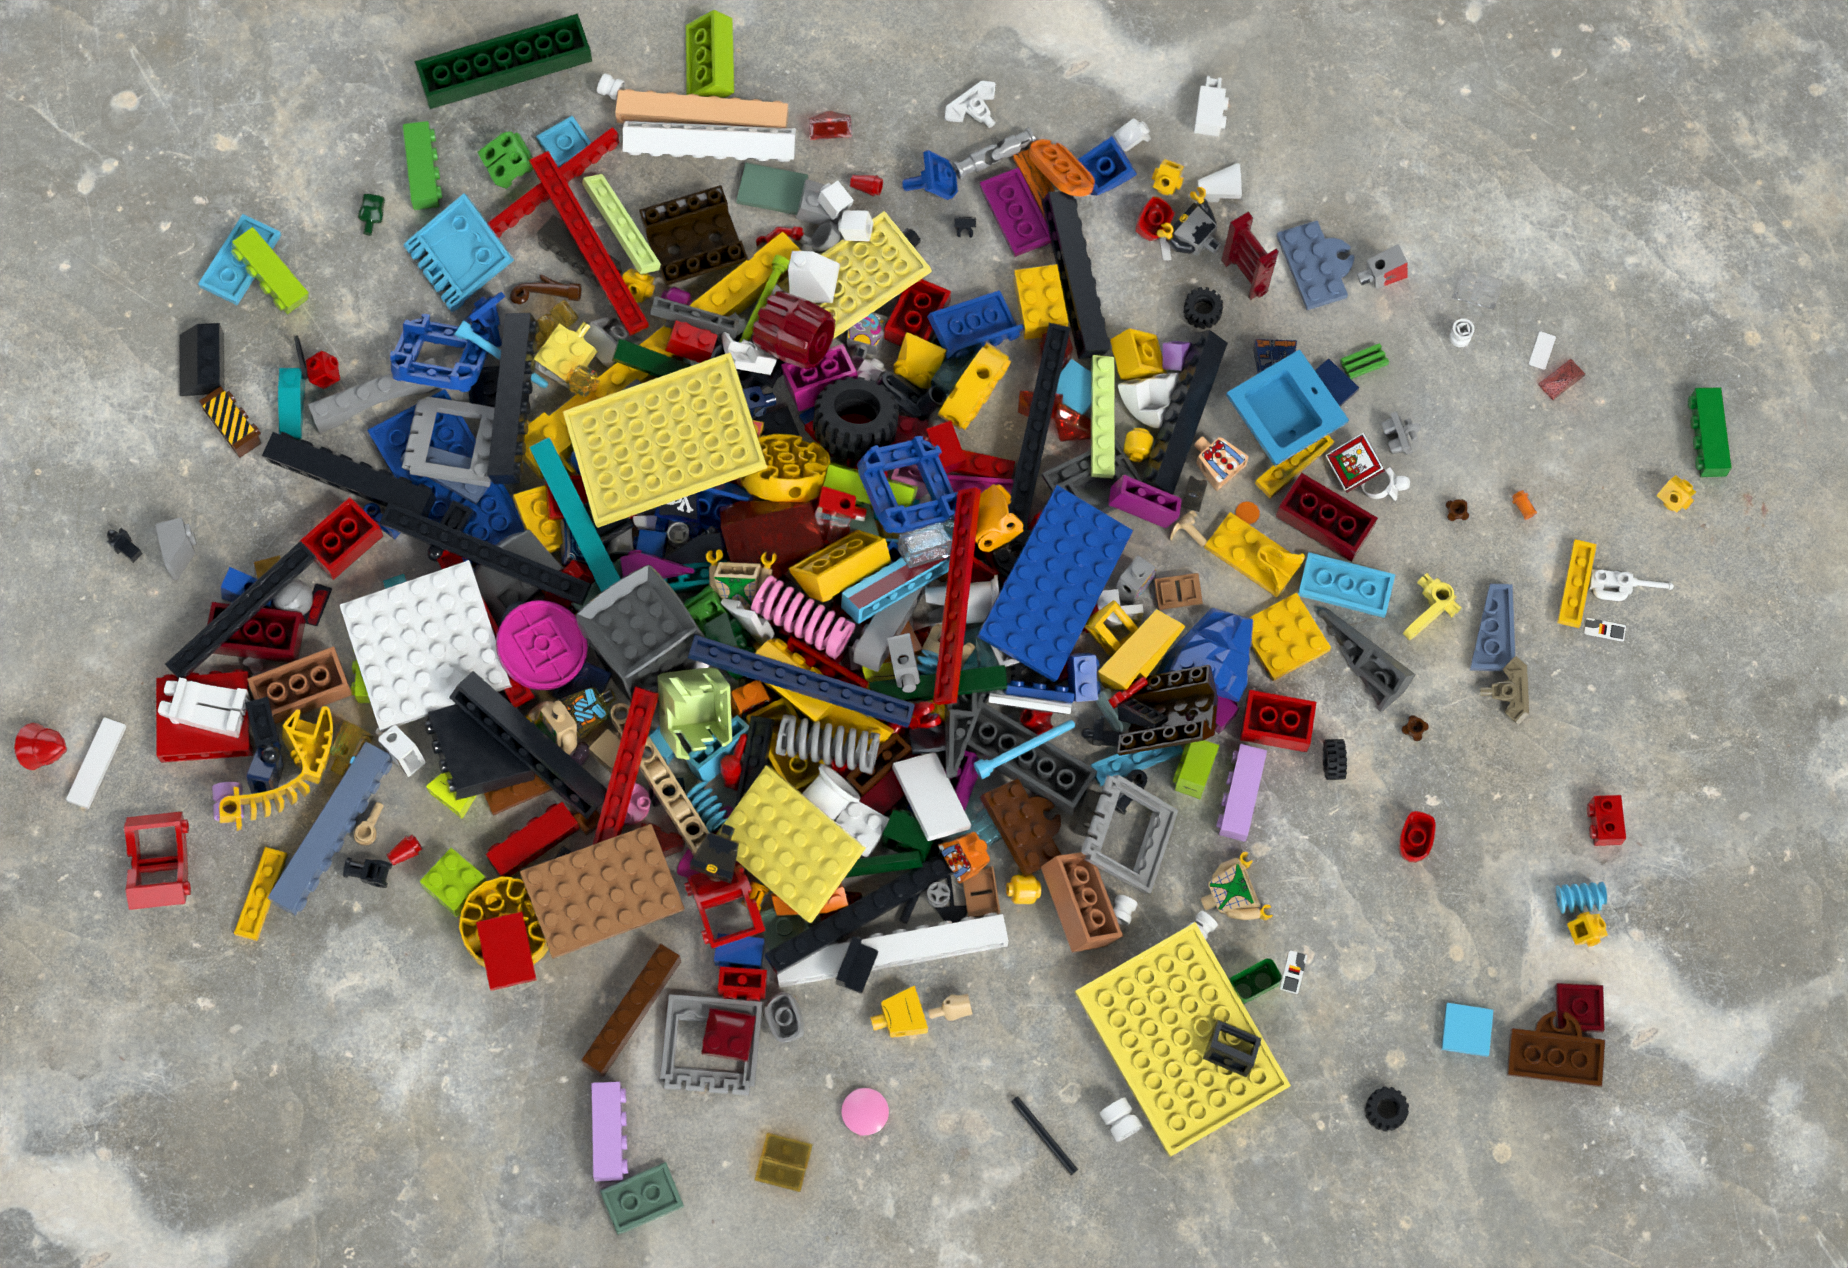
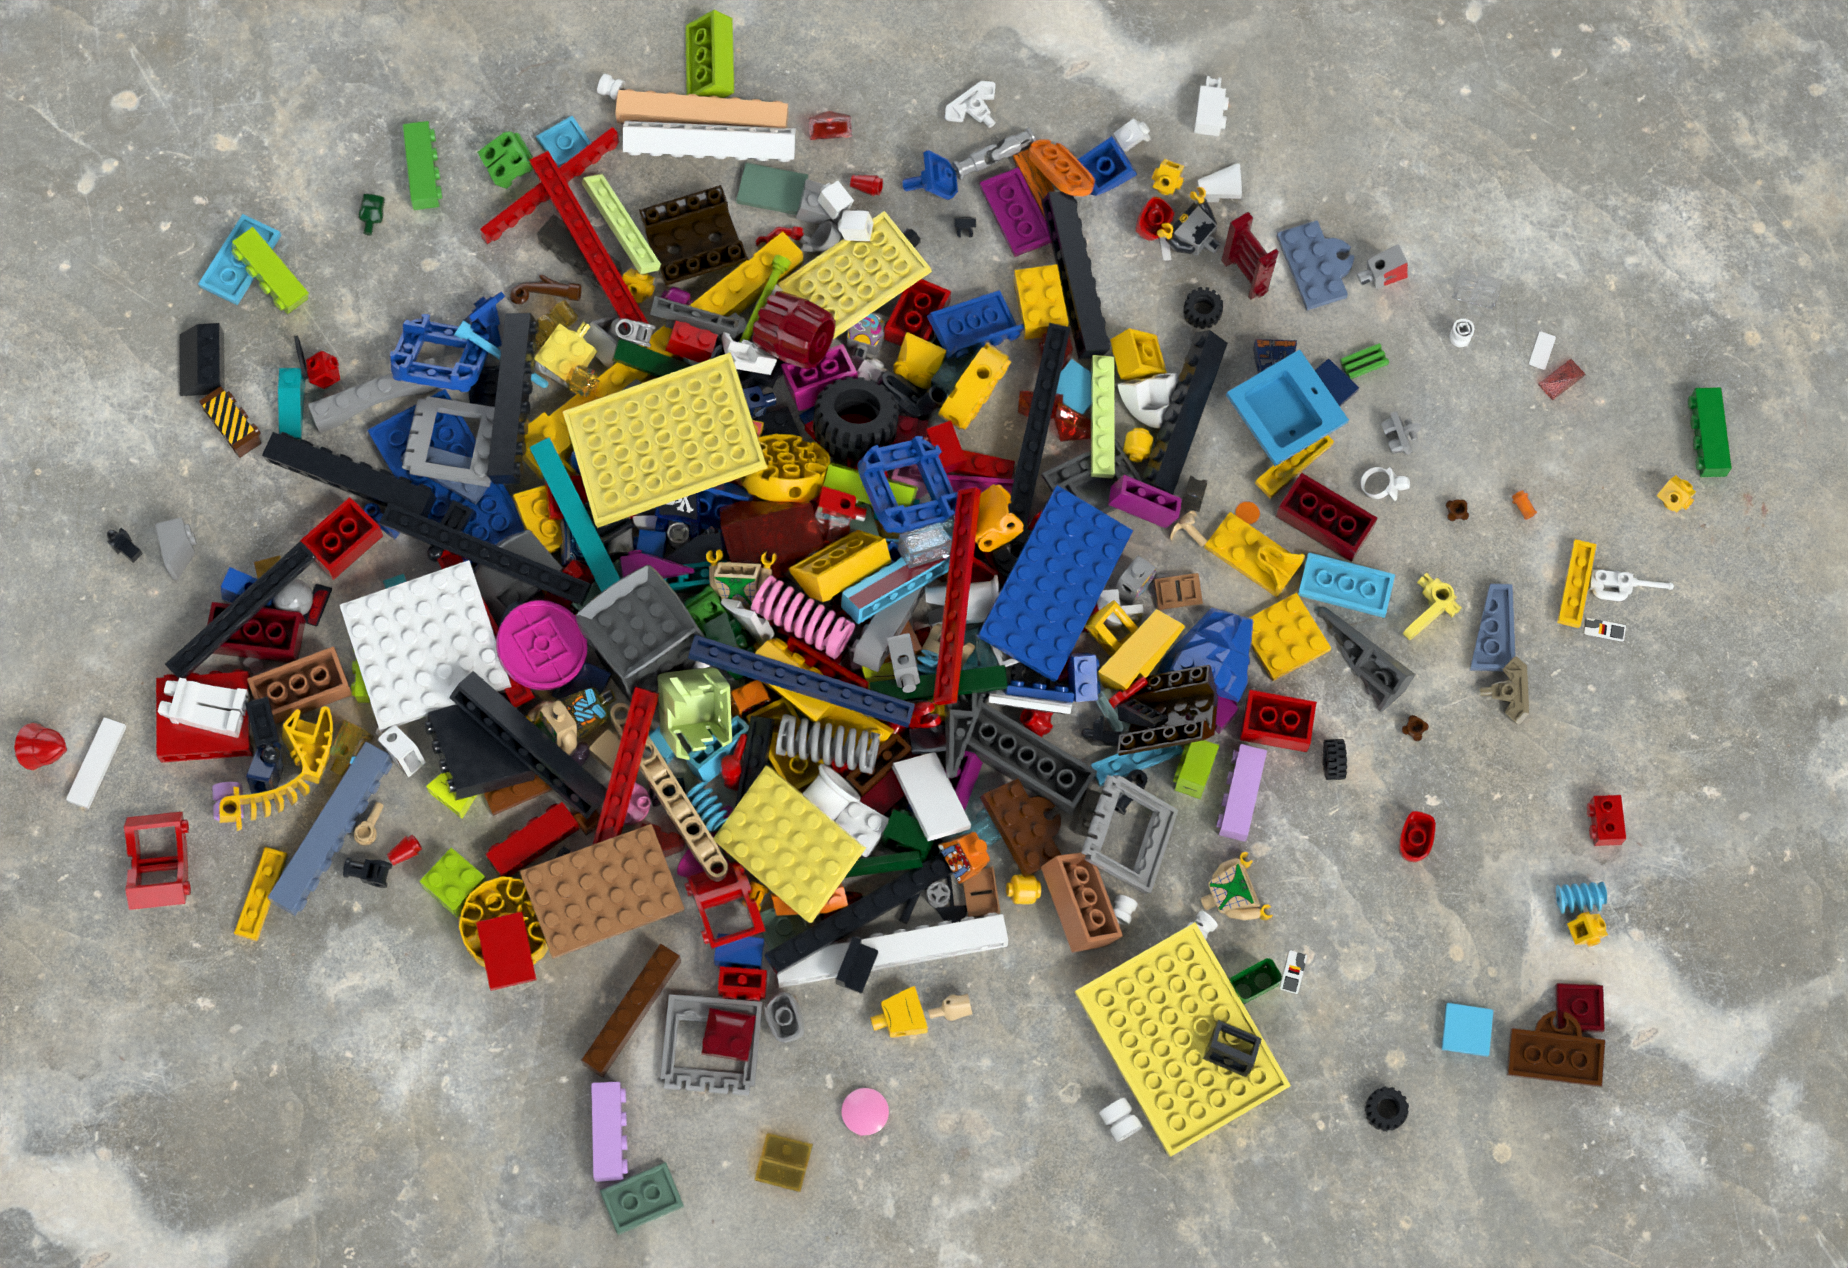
medium azure hinge [404,193,514,312] -> none
dark green brick [415,13,592,109] -> none
torso [690,824,739,884] -> none
white slope [788,251,840,303] -> none
medium azure piece [973,720,1075,779] -> none
black bar [1011,1096,1079,1176] -> none
medium lavender panel [1163,341,1192,371] -> none
torso [1194,436,1249,491] -> none
tile [1325,433,1385,493] -> none
none -> light grey piece [611,318,656,348]

